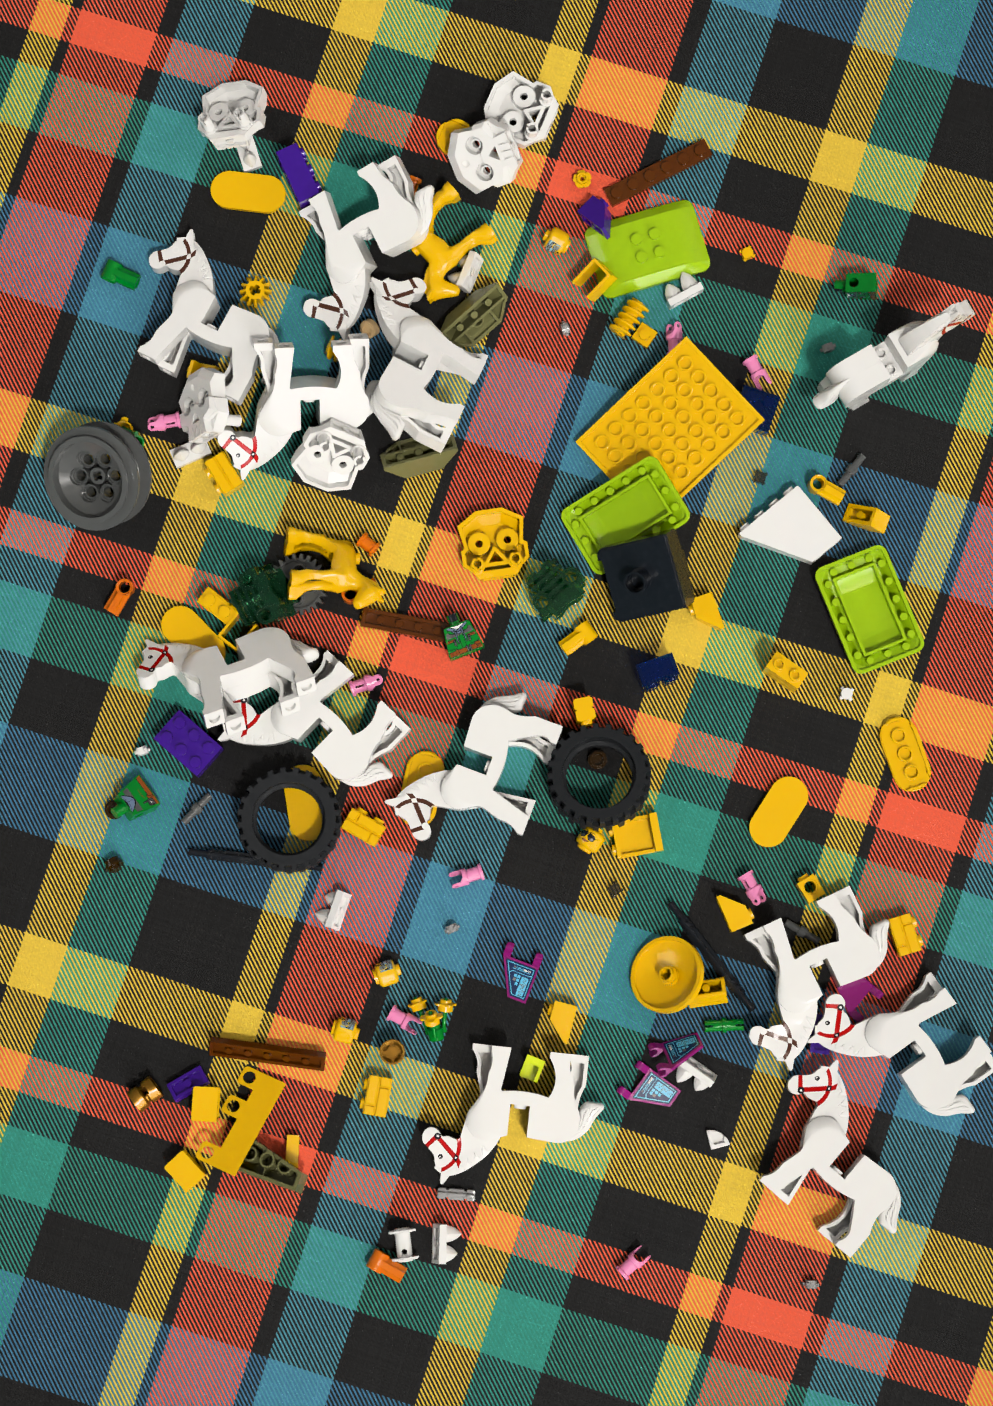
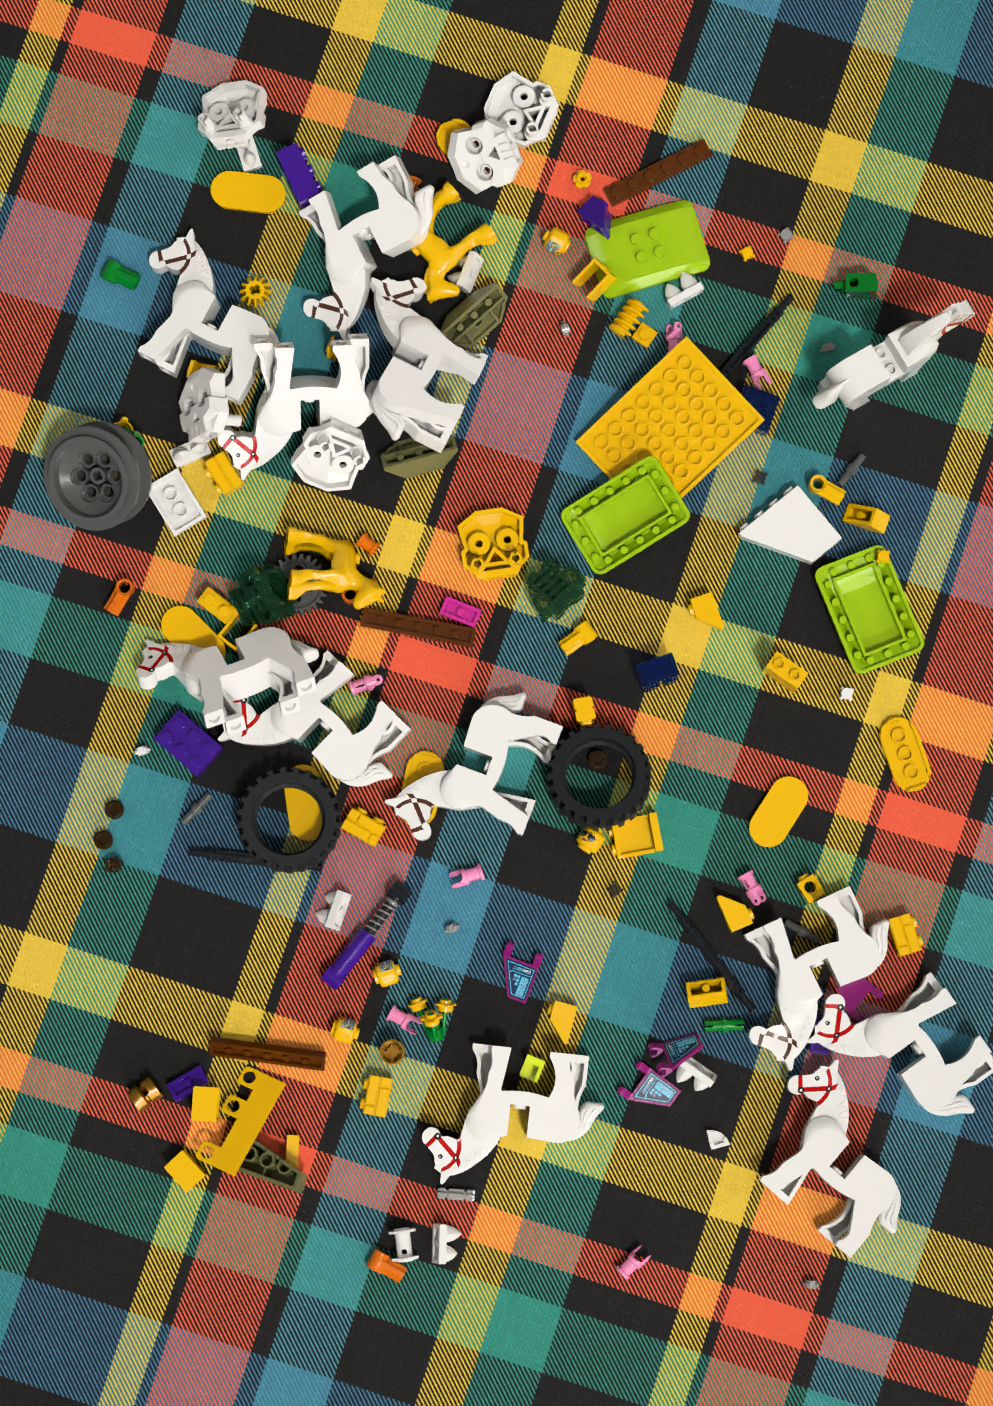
green torso [111,774,161,821] -> none
bright pink piece [148,411,182,431] -> none
tan tile [360,319,380,339] -> none
torso [444,613,484,661] -> none
black piece [597,529,694,622] -> none
yellow dish [630,936,704,1014] -> none
none -> dark brown plate [94,830,113,850]
none -> white plate [149,468,207,537]
none -> piece [320,880,413,991]
none -> dark pink plate [439,596,482,628]
none -> black axle [720,294,795,379]
none -> light grey piece [778,227,794,244]
none -> yellow piece [876,549,891,564]

